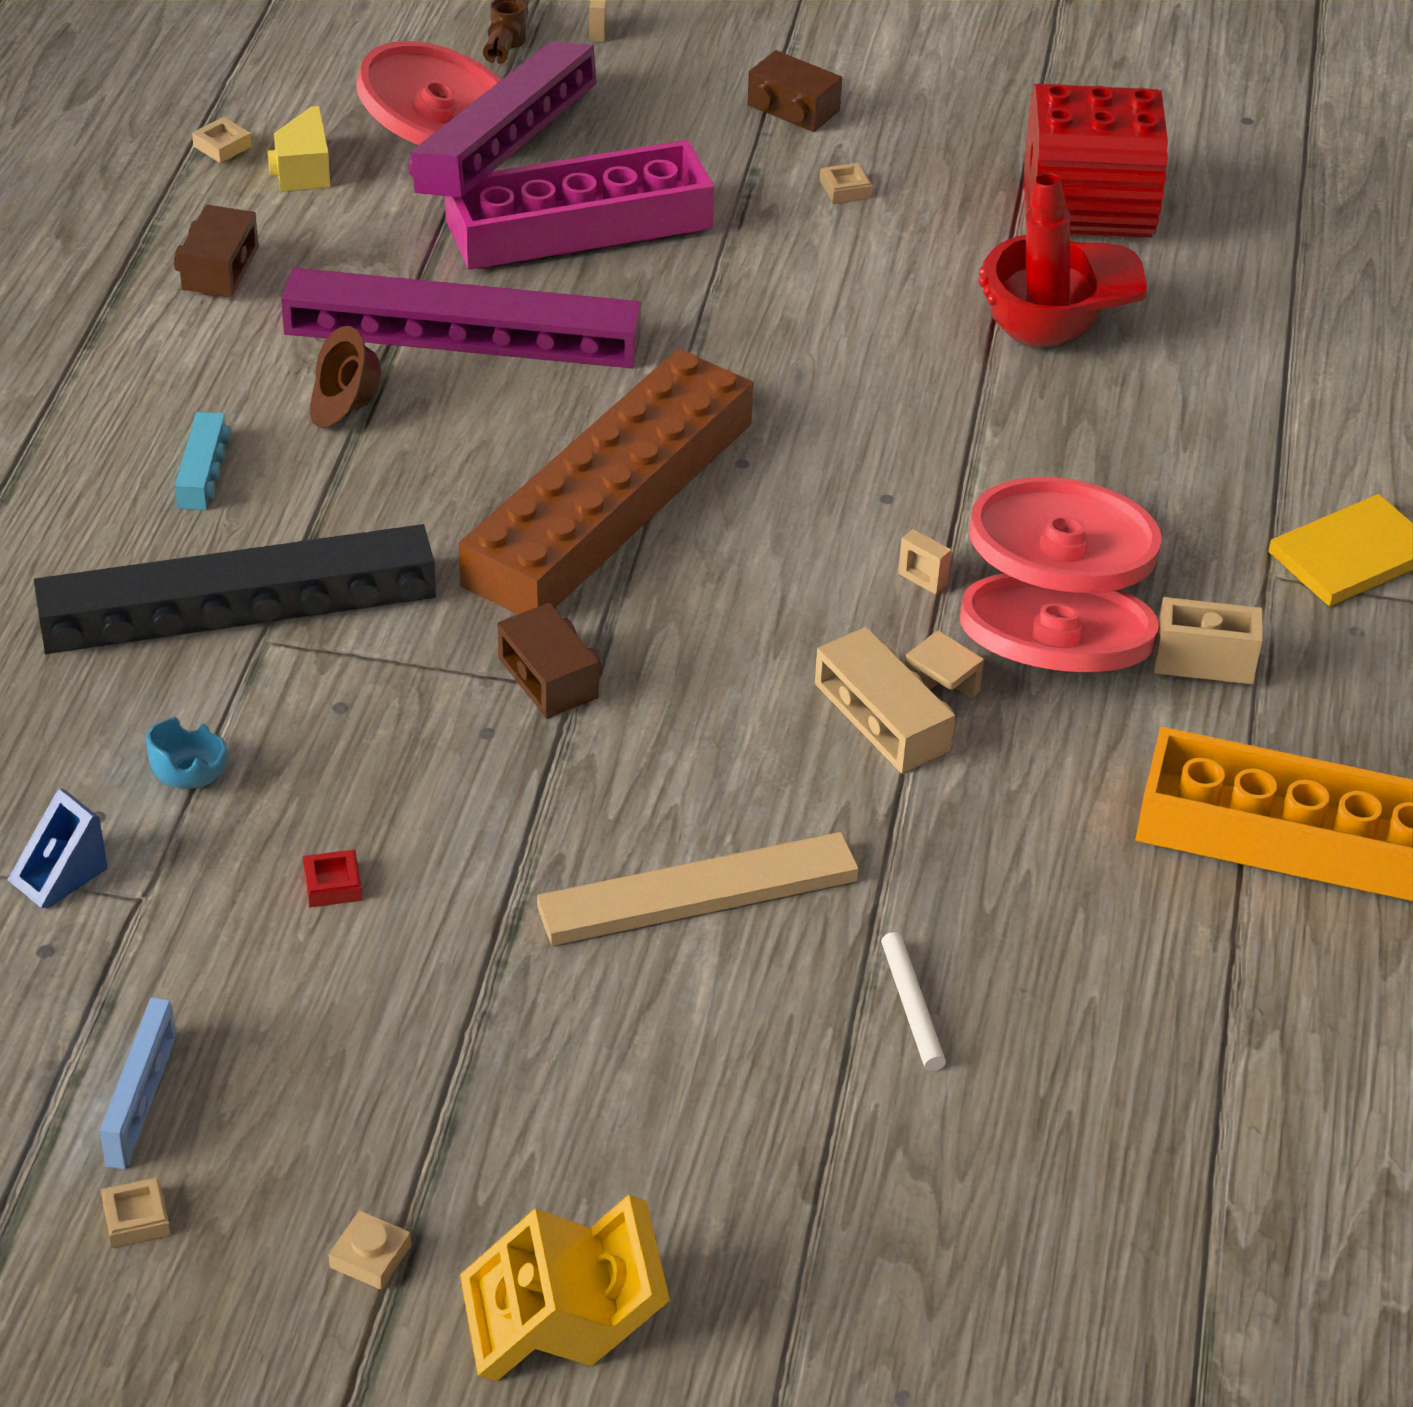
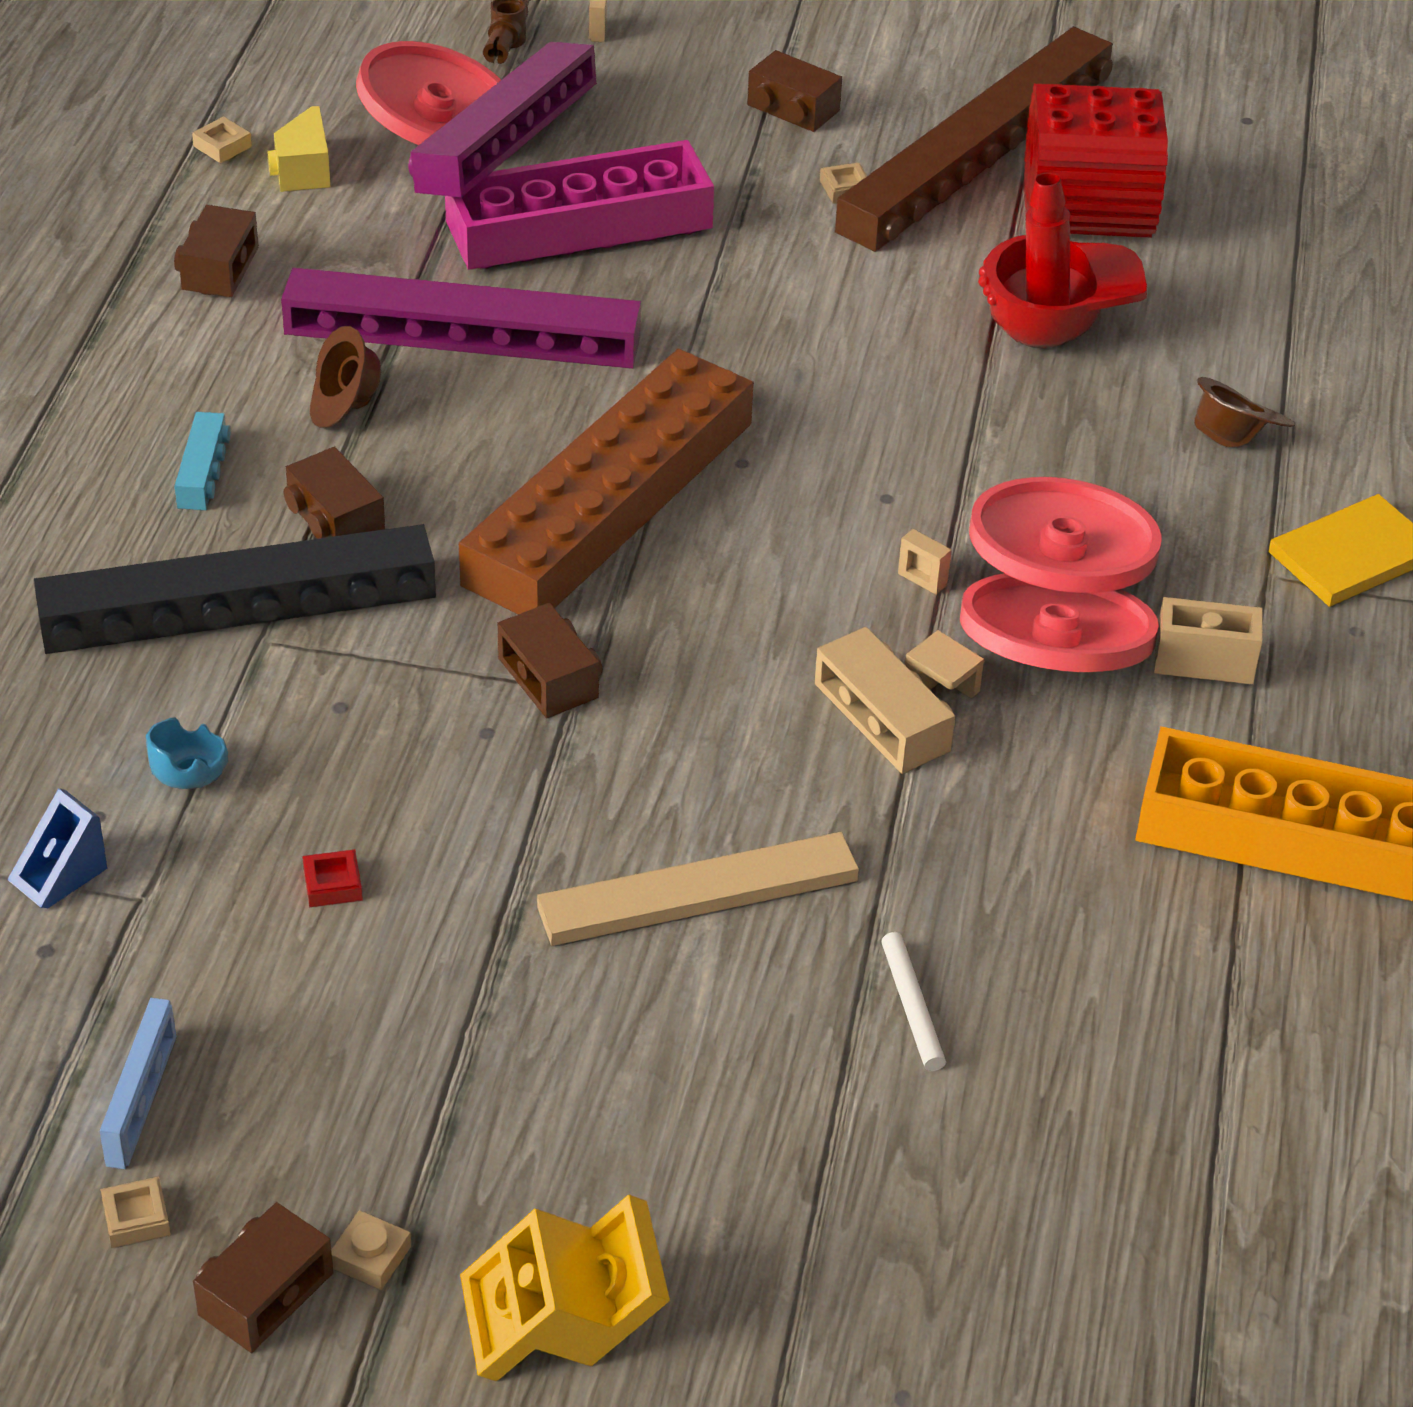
none -> reddish brown brick [193,1202,334,1354]
none -> reddish brown brick [283,446,385,539]
none -> reddish brown brick [835,26,1113,252]
none -> reddish brown piece [1194,377,1295,447]

